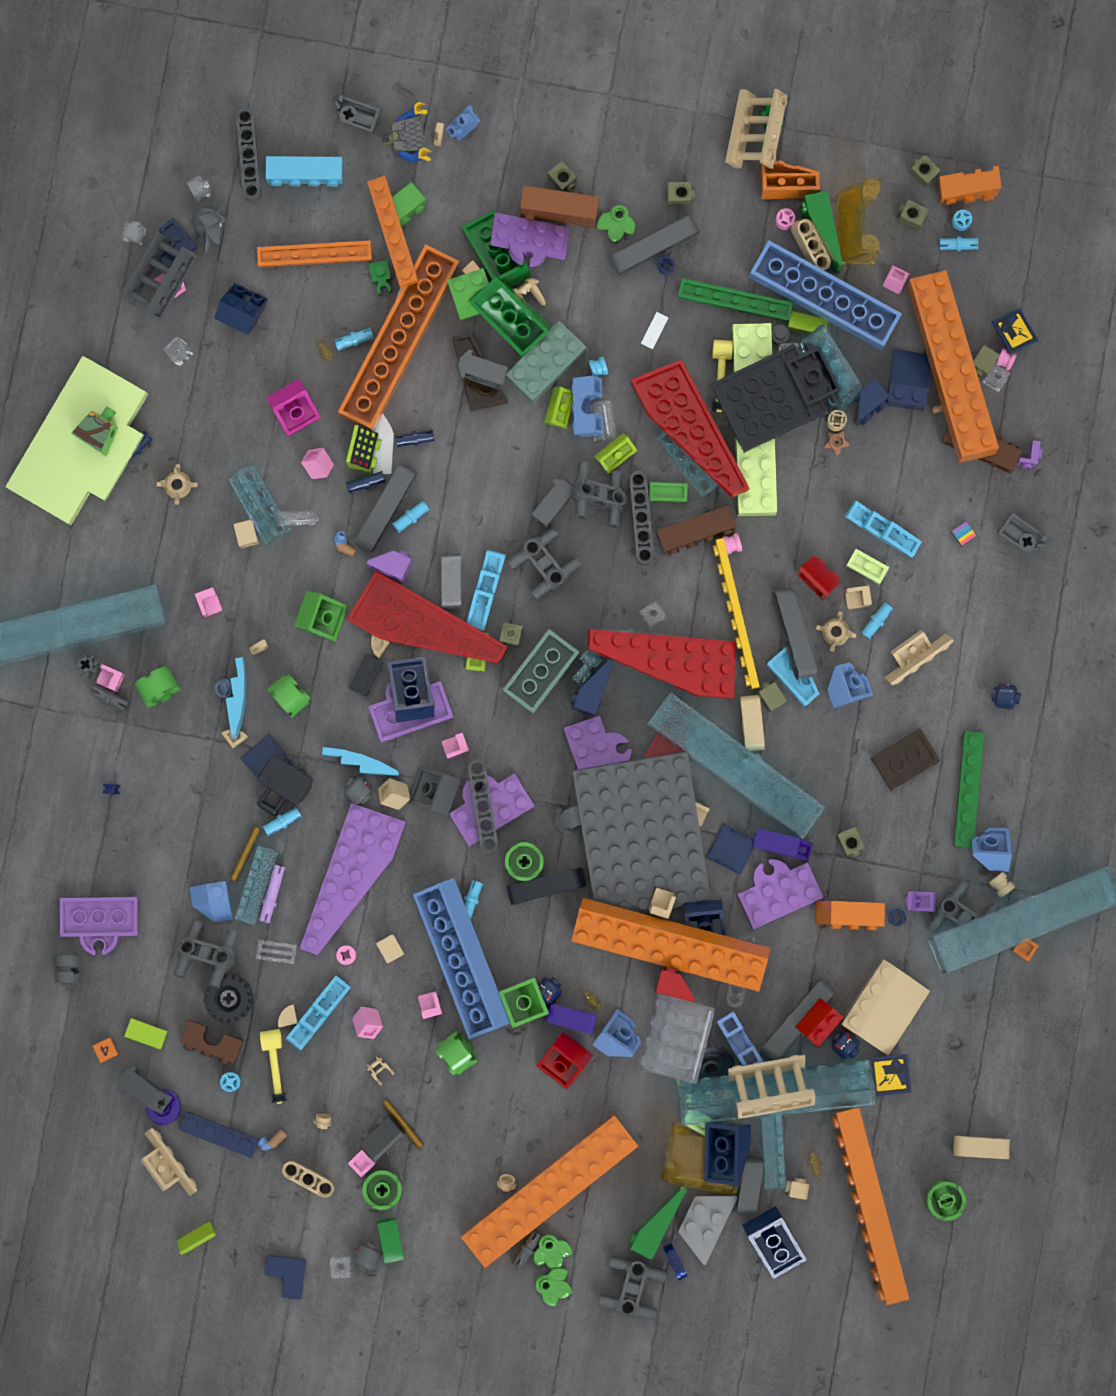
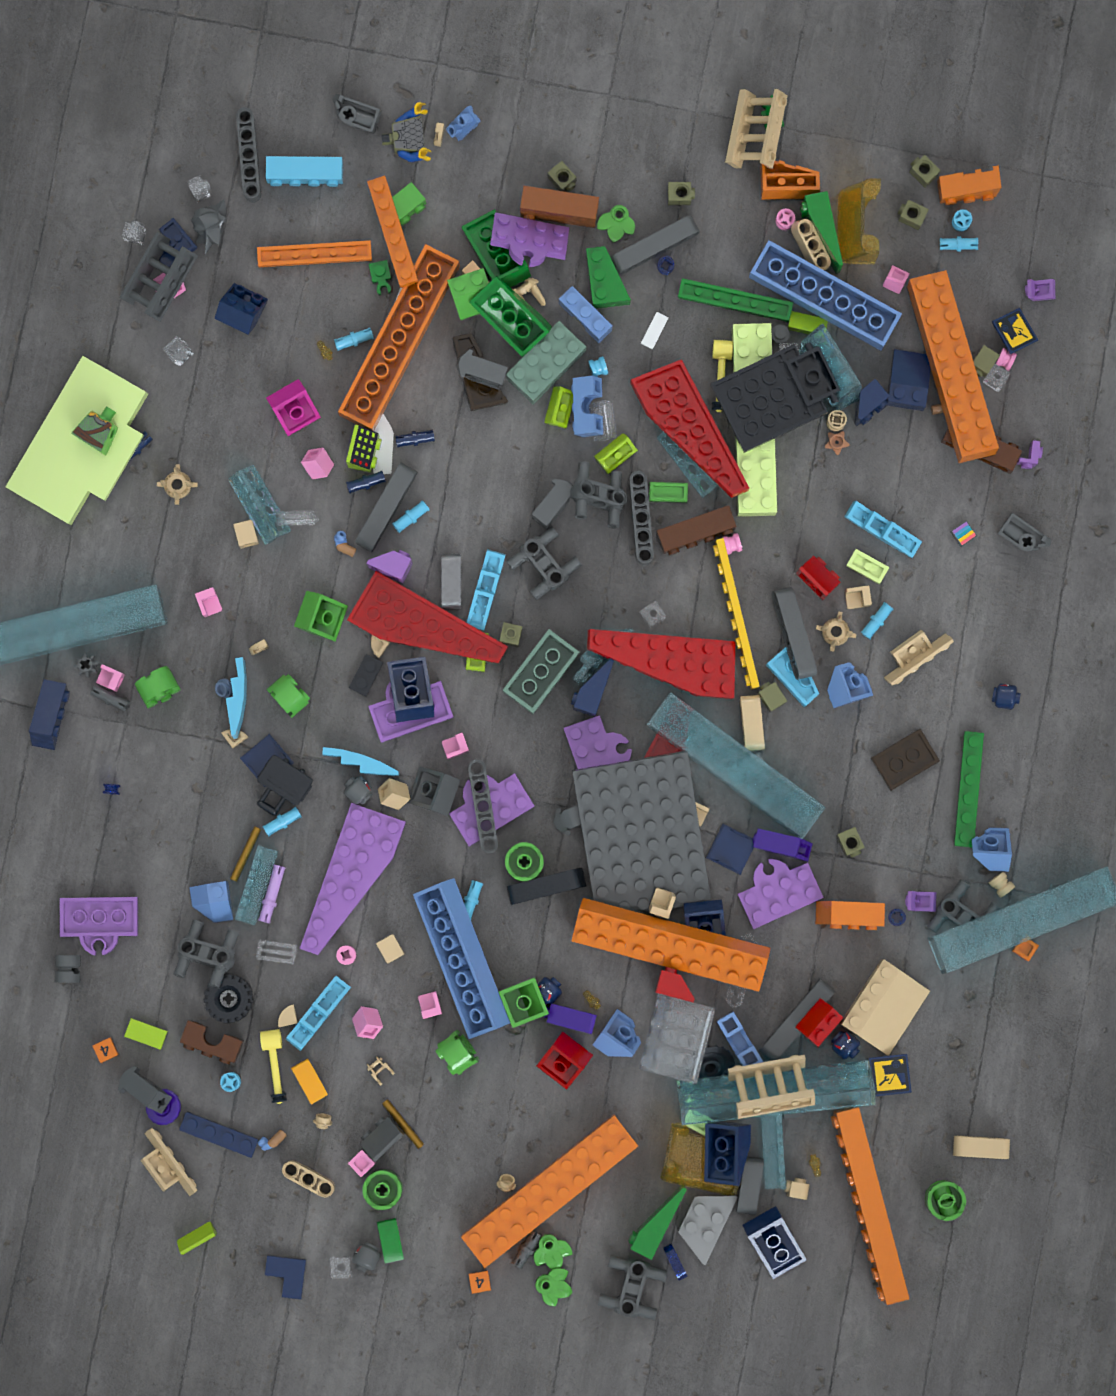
none -> dark blue wedge [29,679,70,750]
none -> light orange slope [291,1058,328,1104]
none -> orange tile [469,1270,491,1294]
none -> medium blue arch [559,286,613,343]
none -> green wedge [586,246,631,309]
none -> medium lavender bracket [1025,279,1055,301]

